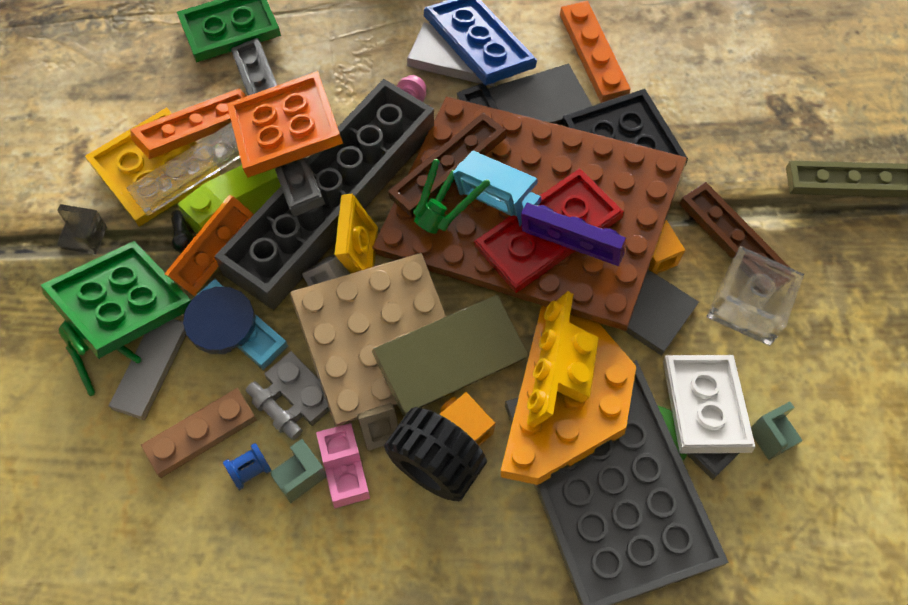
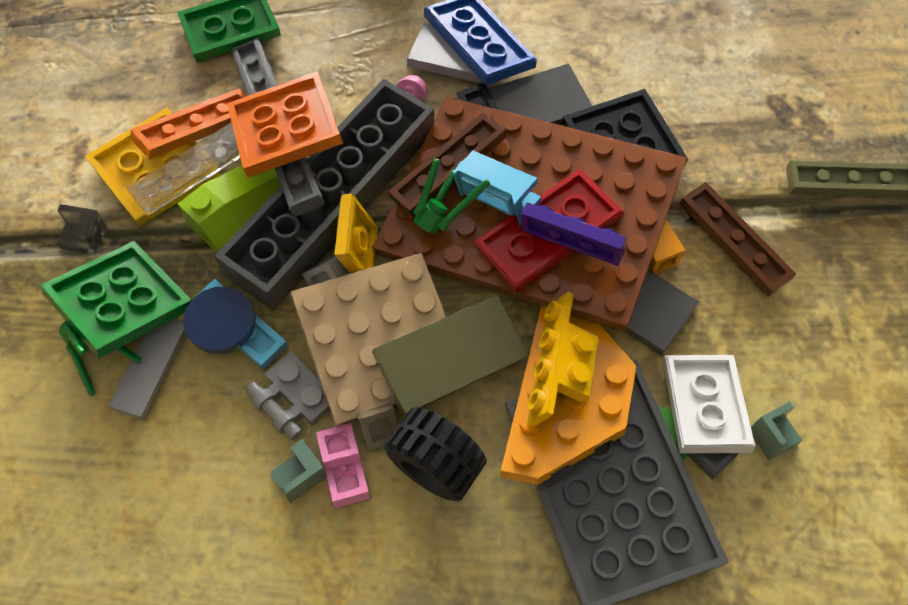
medium nougat plate [141,388,257,478] -> none
orange plate [164,195,254,296] -> none
black piece [171,210,194,253] -> none
blue bush [223,443,272,490] -> none
light orange brick [439,392,496,446] -> none
orange plate [560,1,631,103] -> none
clear slope [707,246,804,346] -> none

